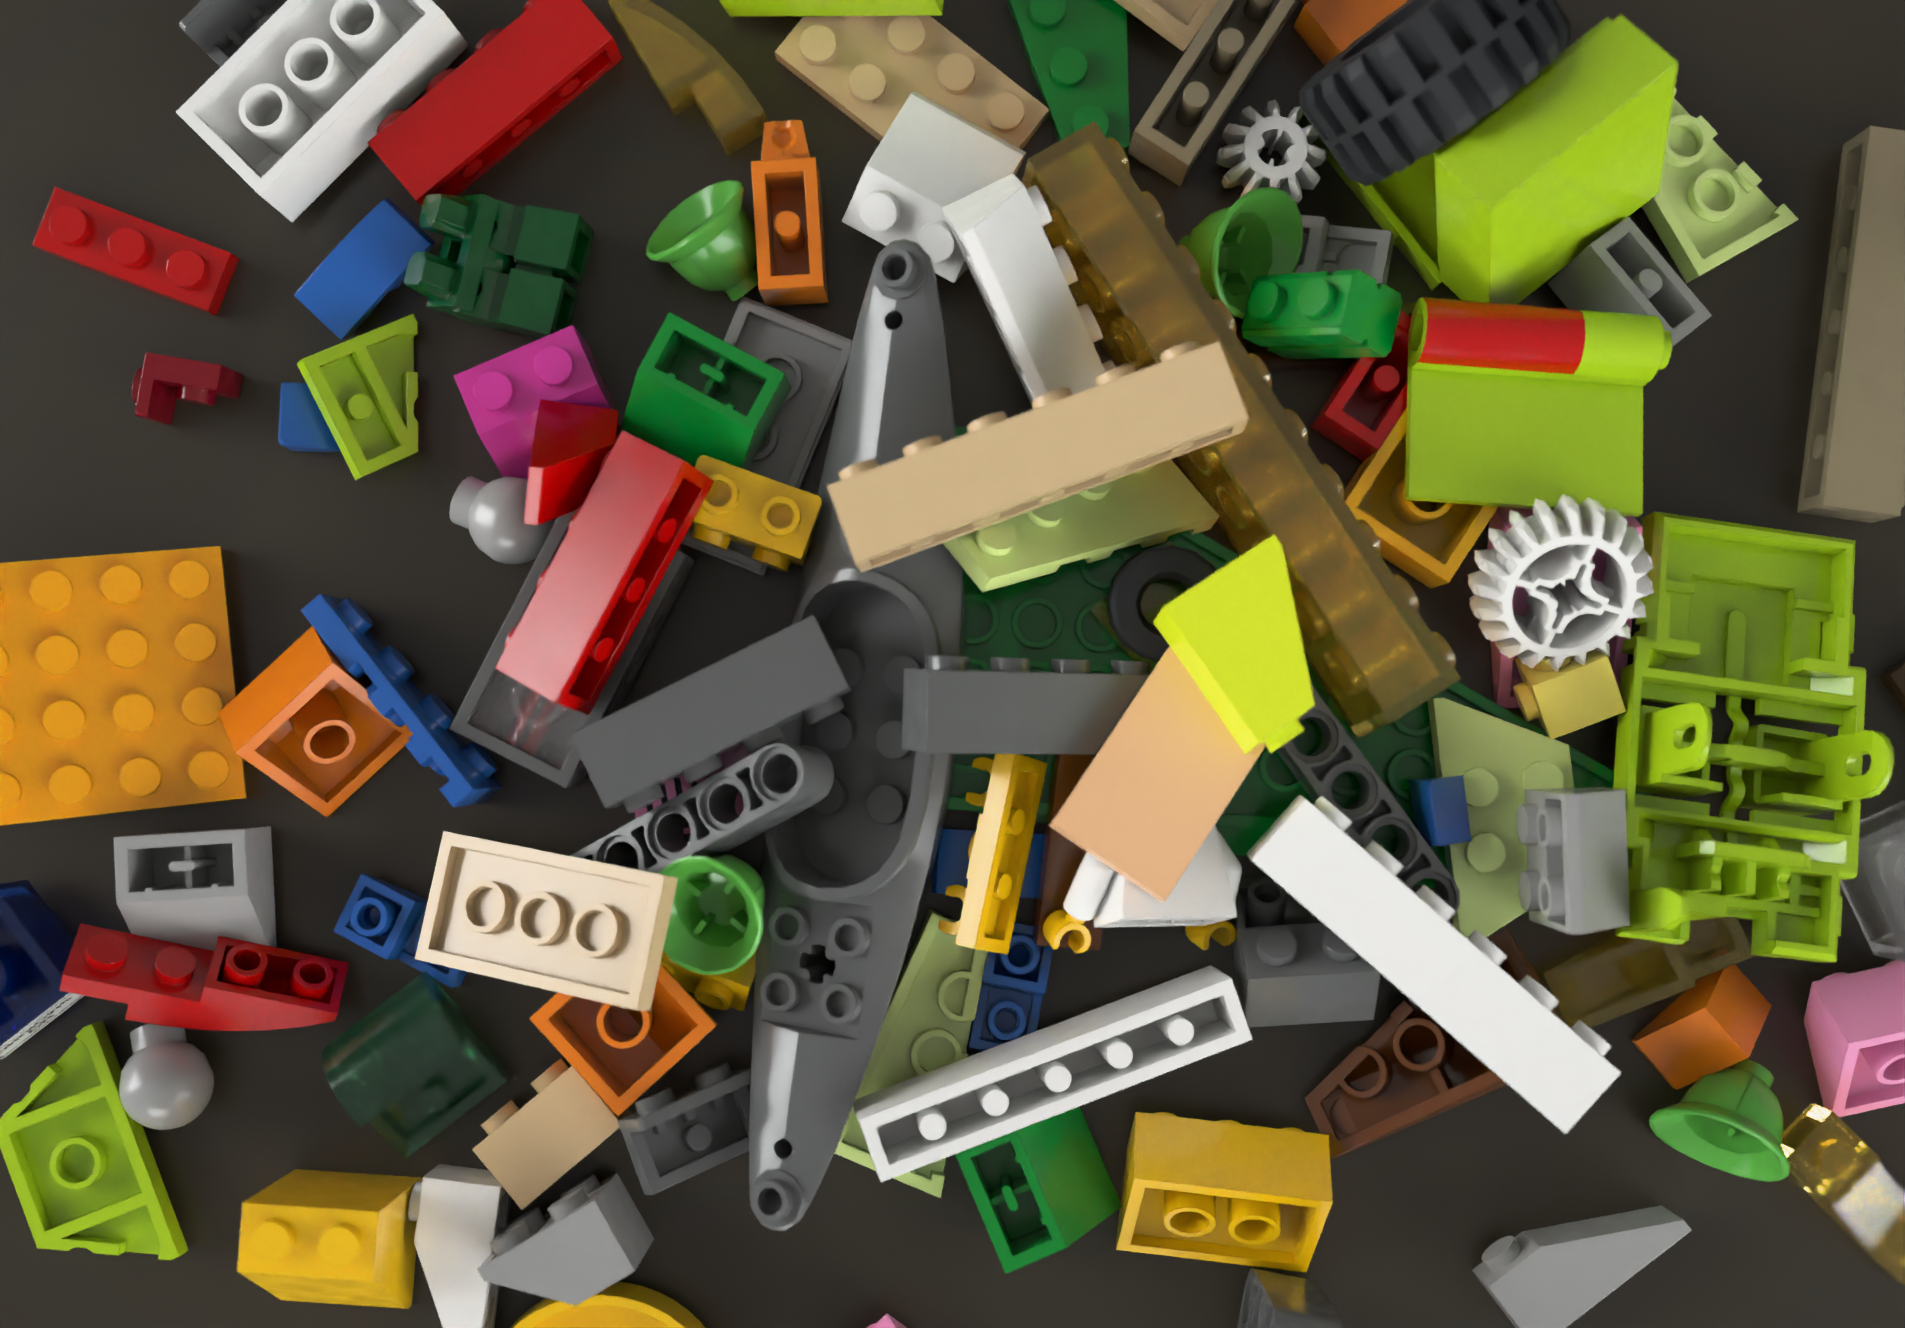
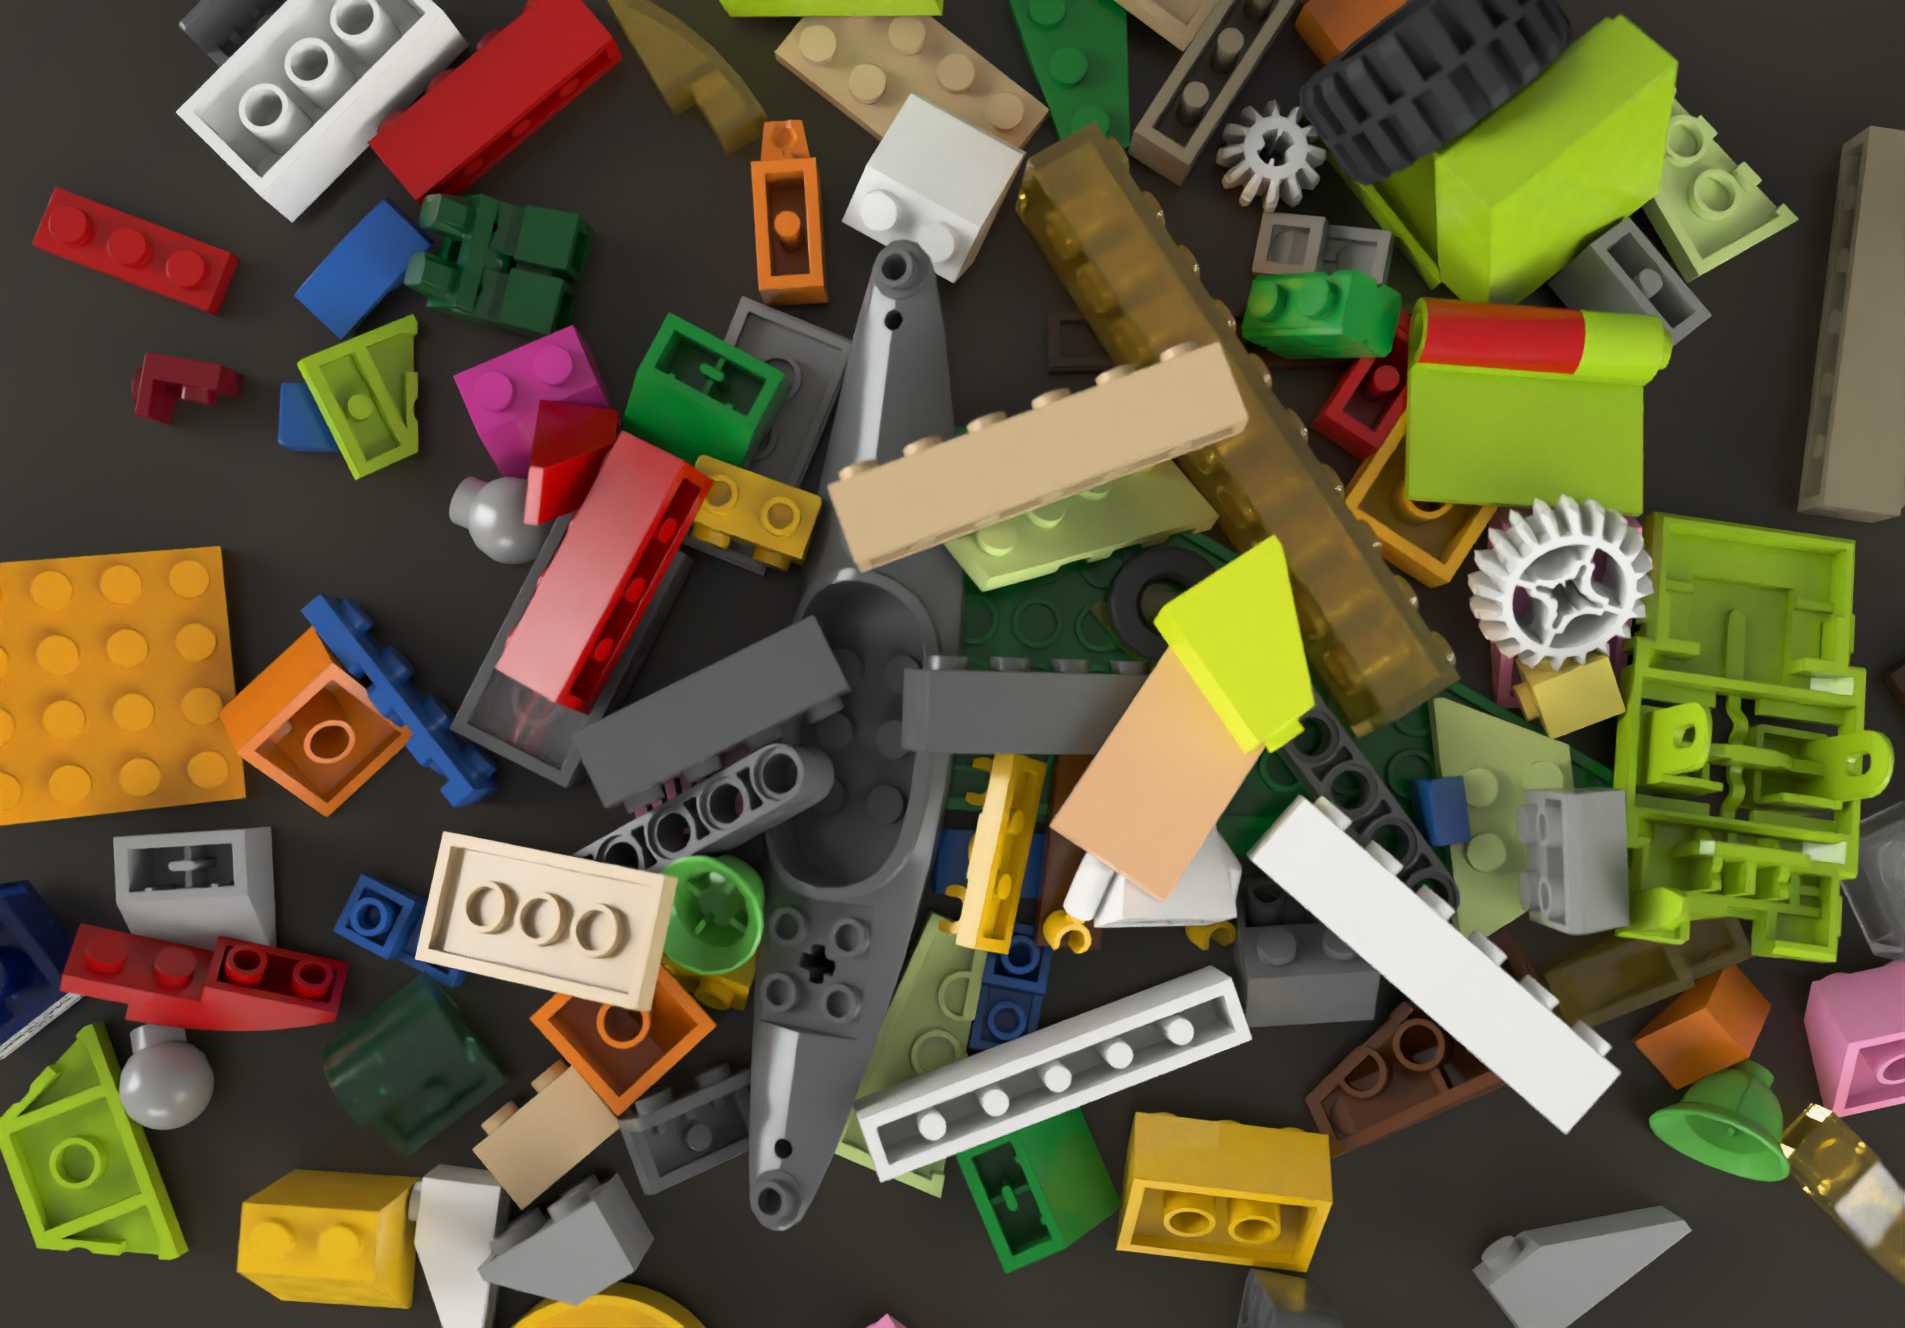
bright green hat [646,180,758,301] -> none
white slope [942,173,1116,408] -> none
bright green hat [1177,187,1303,319] -> none

